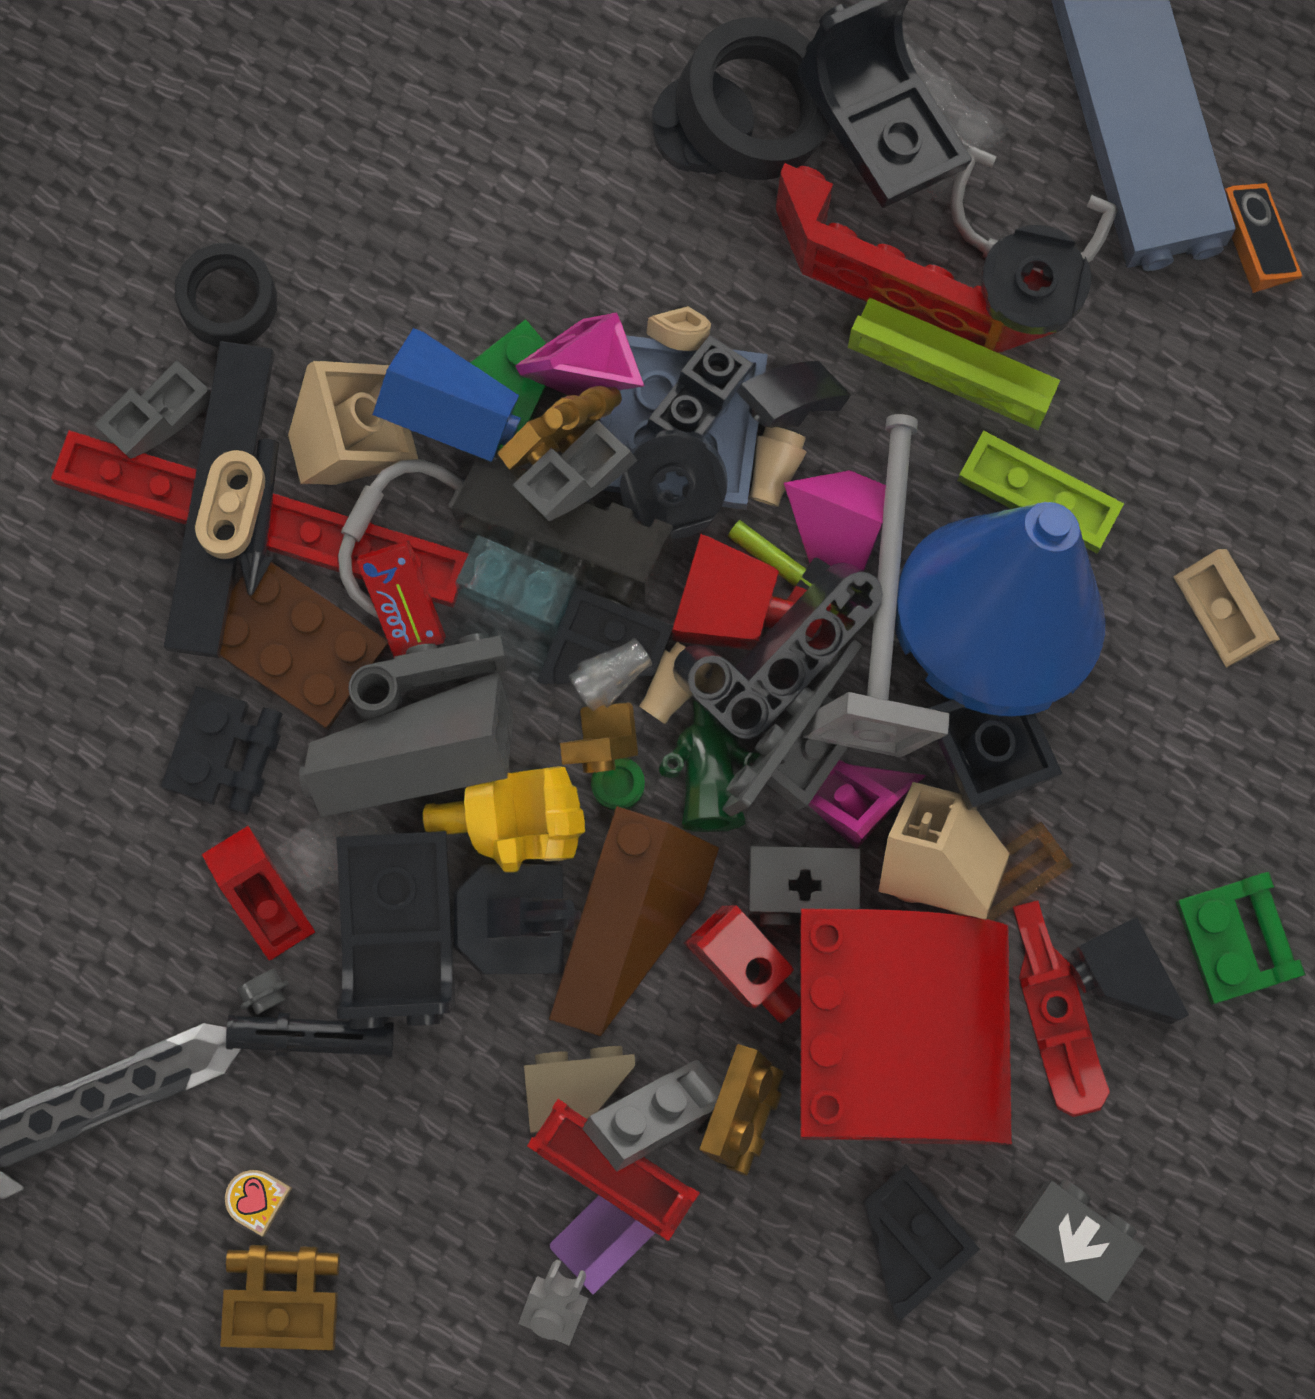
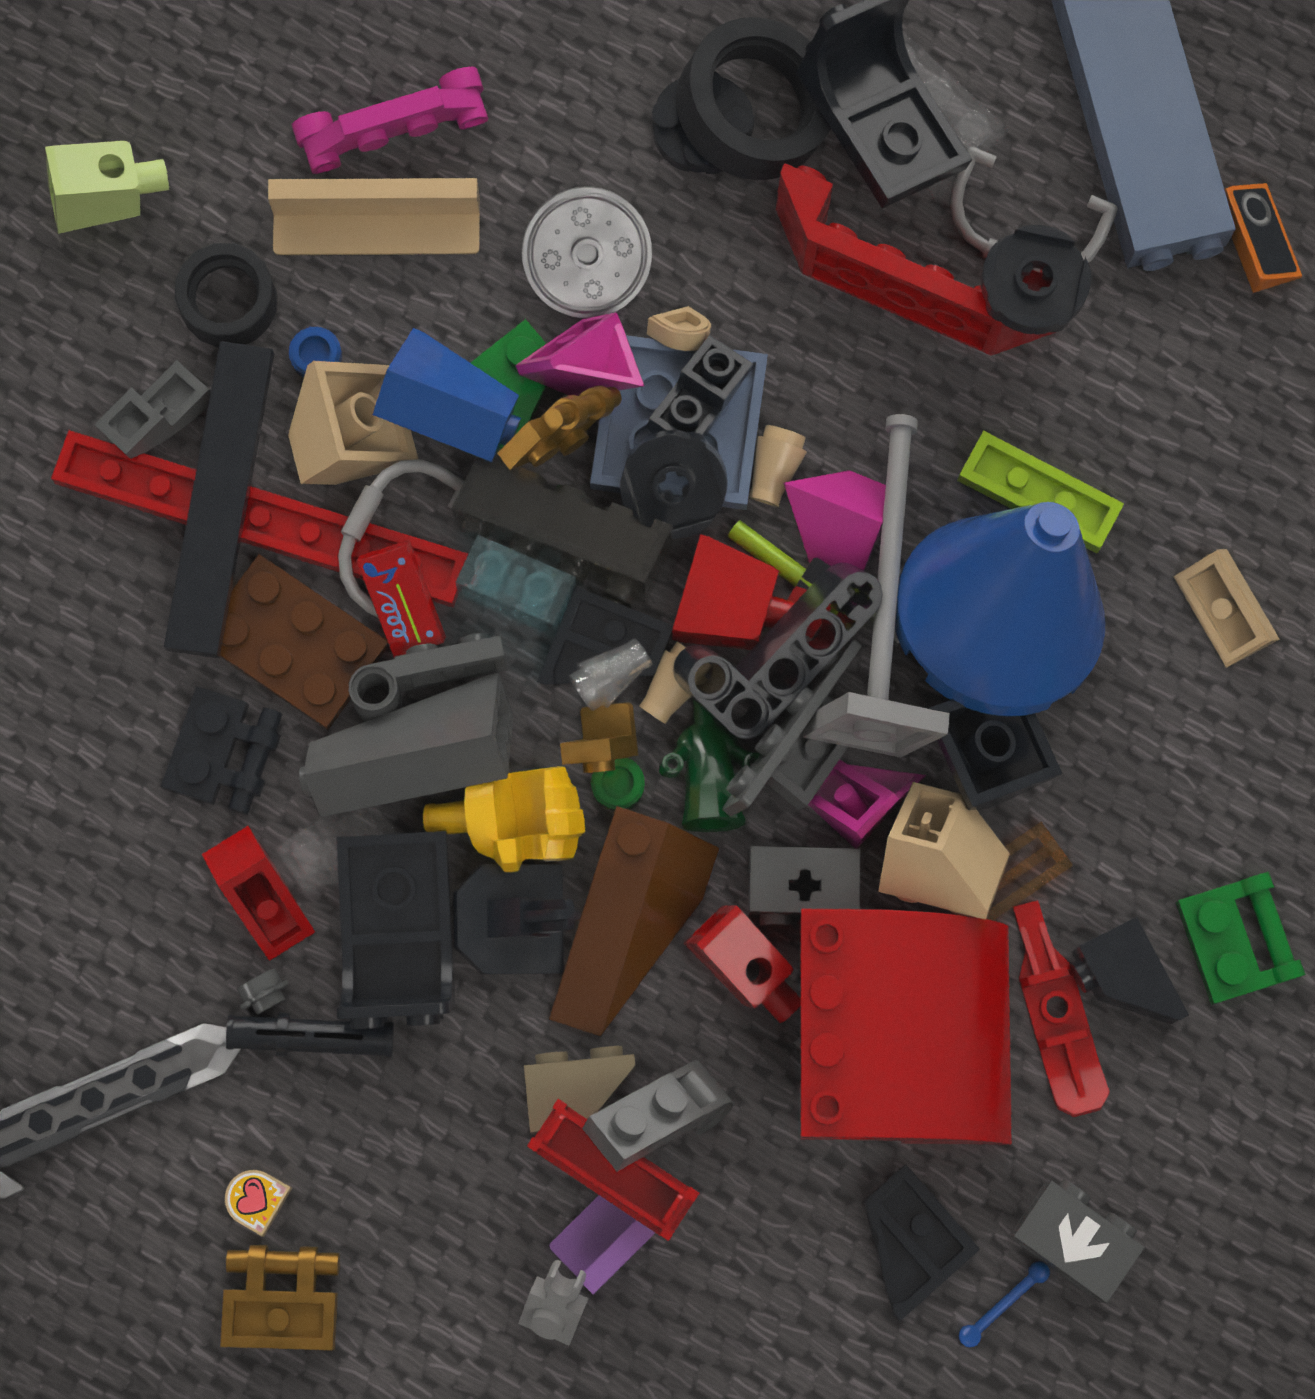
tan plate [195,450,265,559] -> none
black piece [238,439,279,596] -> none
dark grey slope [513,420,638,521] -> none
pearl gold plate [699,1044,784,1176] -> none
black slope [736,361,851,428] -> none
lime fence [847,297,1060,430] -> none
none -> yellowish green torso [45,141,169,234]
none -> tan panel [268,178,480,255]
none -> blue tile [289,327,342,378]
none -> dark pink plate [291,67,488,174]
none -> flat silver shield [522,186,652,318]
none -> blue hinge [958,1261,1050,1347]

